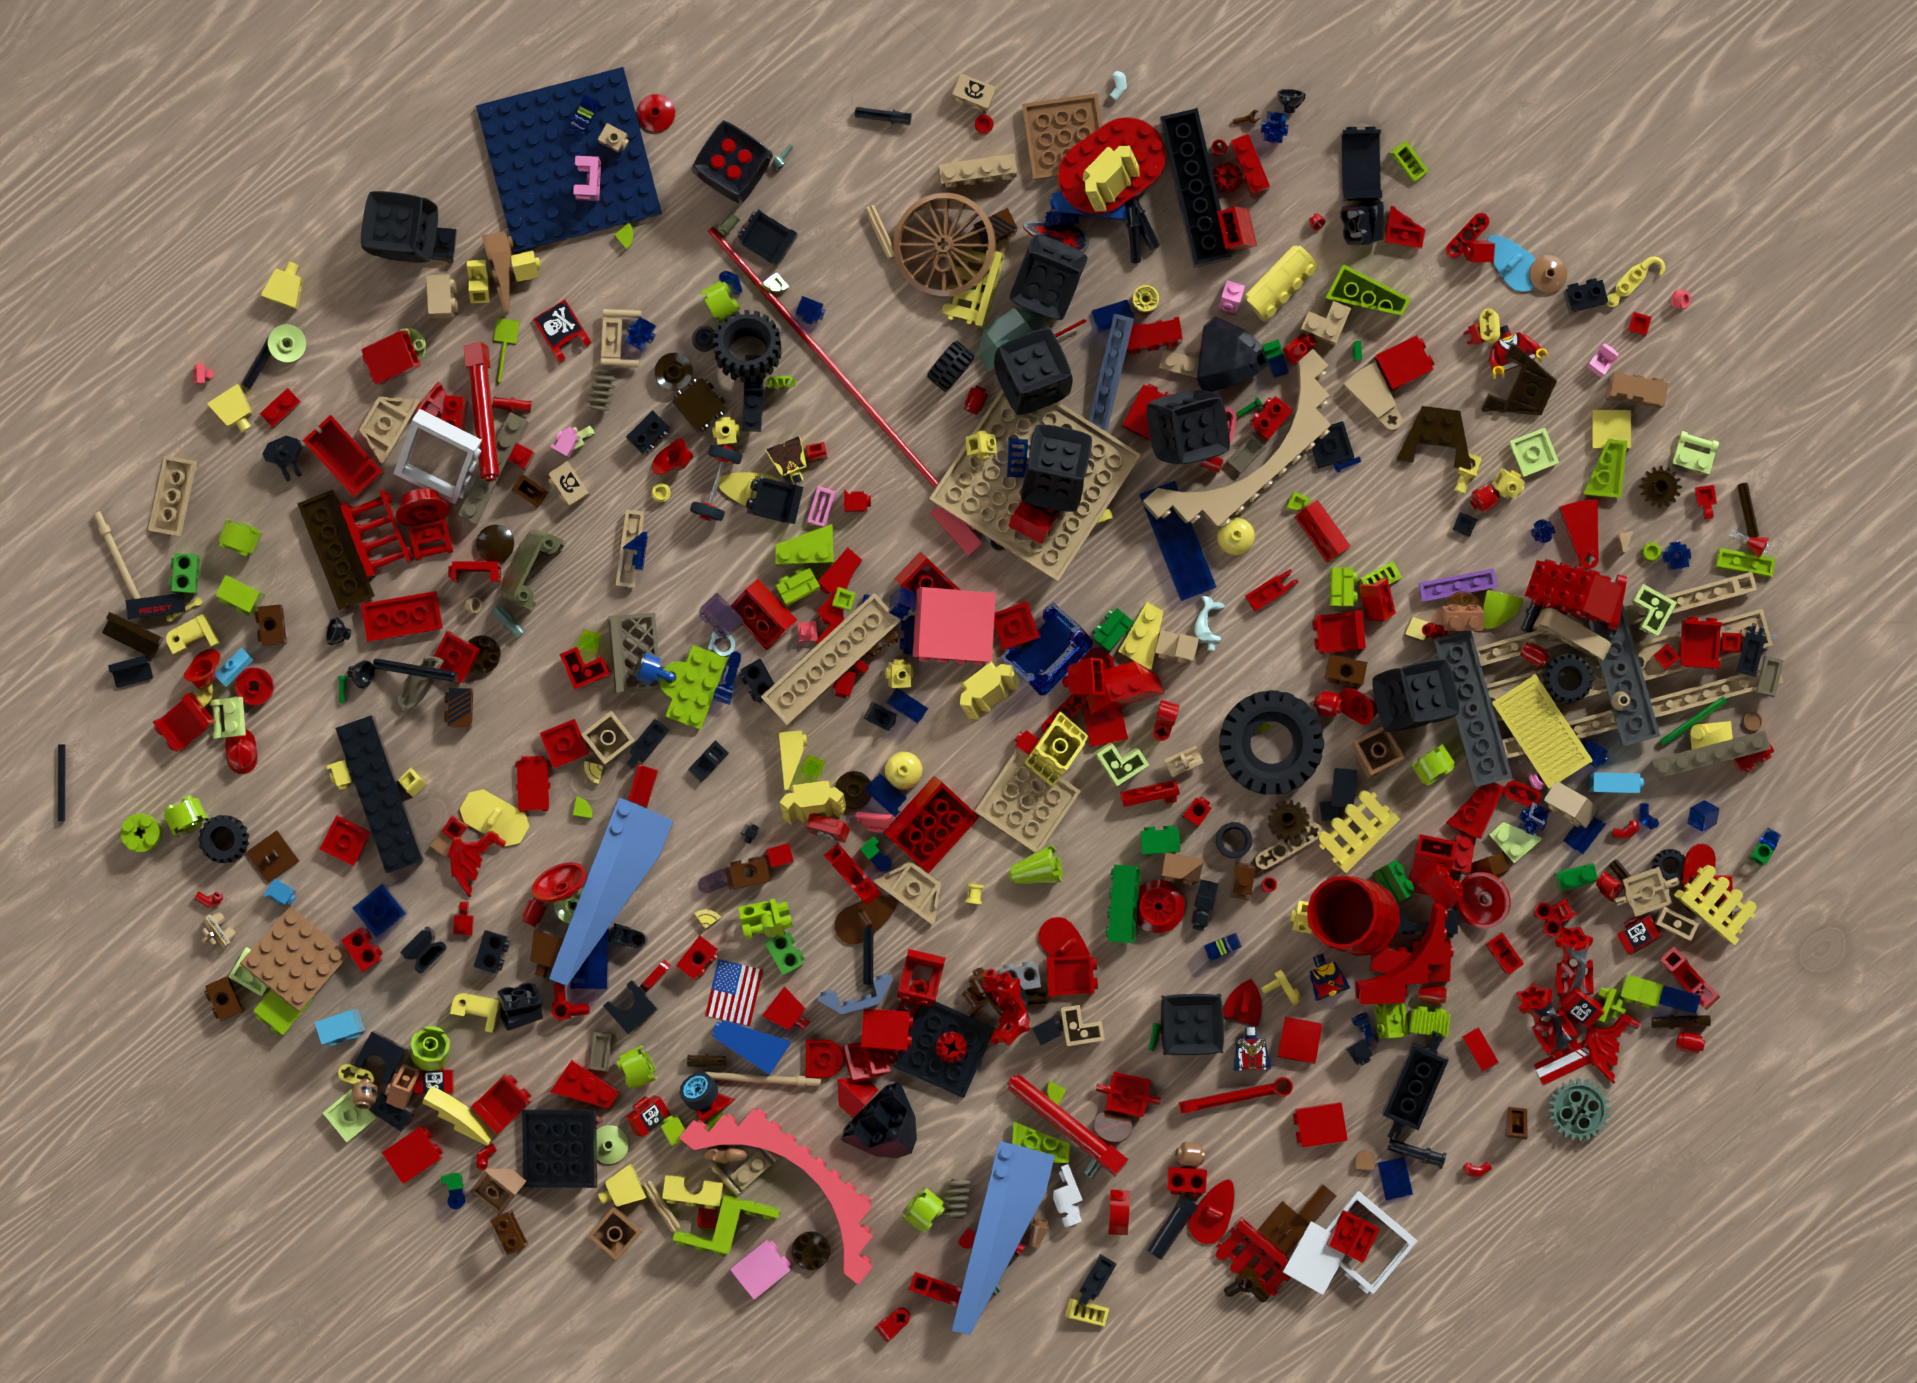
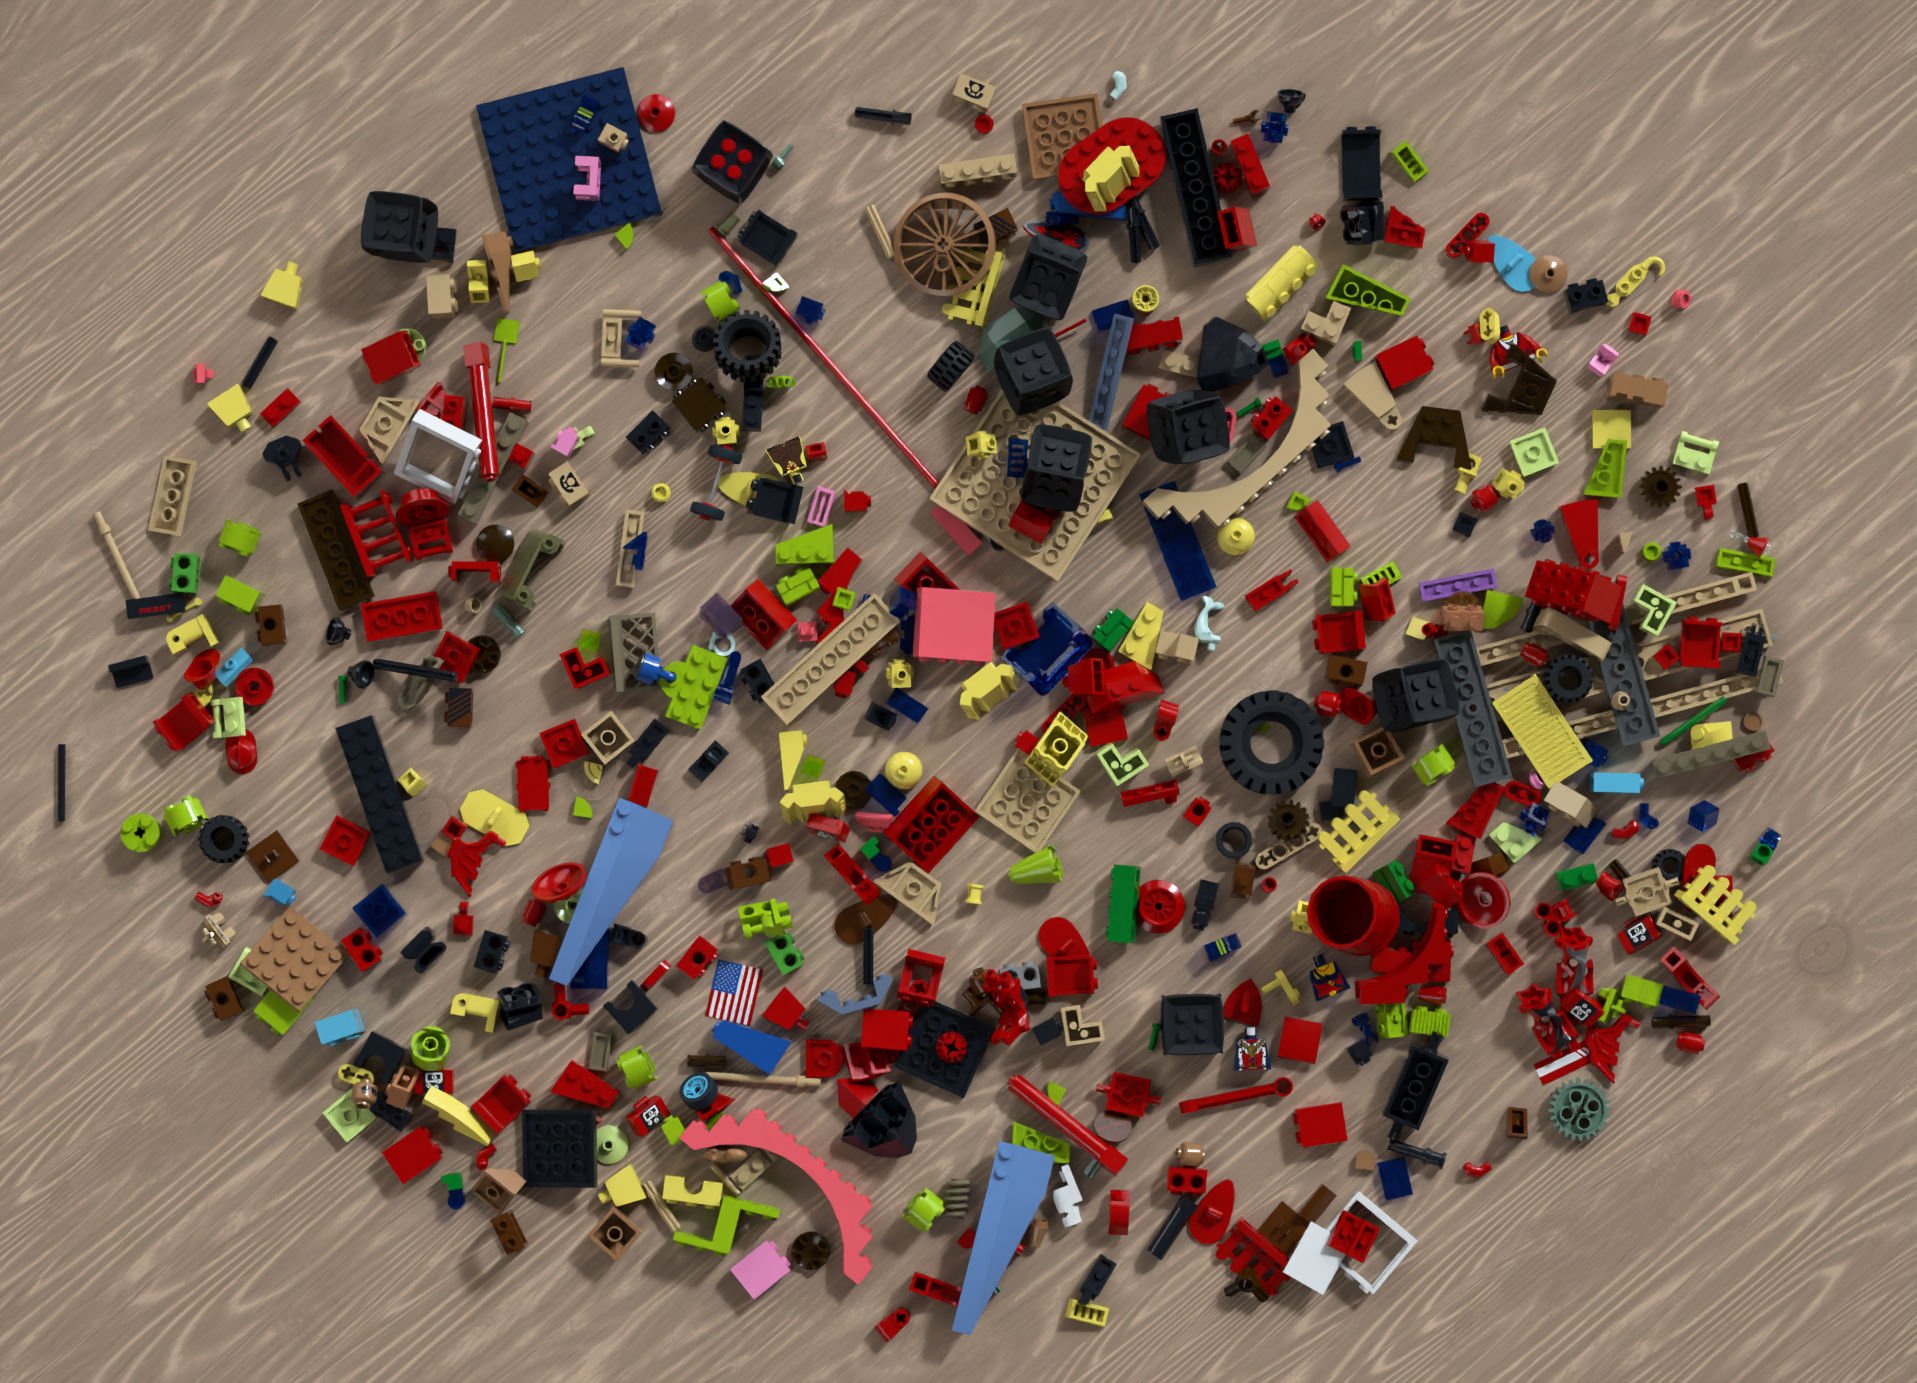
dark brown panel [102,612,164,658] -> none
yellowish green dish [268,324,306,362] -> none
light yellow brick [326,760,354,790] -> none
flag [533,299,592,362] -> none
dark tan piece [586,369,617,411] -> none
red piece [652,439,694,475] -> none
light yellow tile [694,910,721,928] -> none
red tile [697,1207,718,1229] -> none
green brick [1140,825,1181,855] -> none
medium nougat slope [1160,853,1204,885] -> none
red brick [1201,456,1224,473] -> none
bright pink bracket [1218,280,1245,314] -> none
red slope [1462,1027,1499,1073] -> none

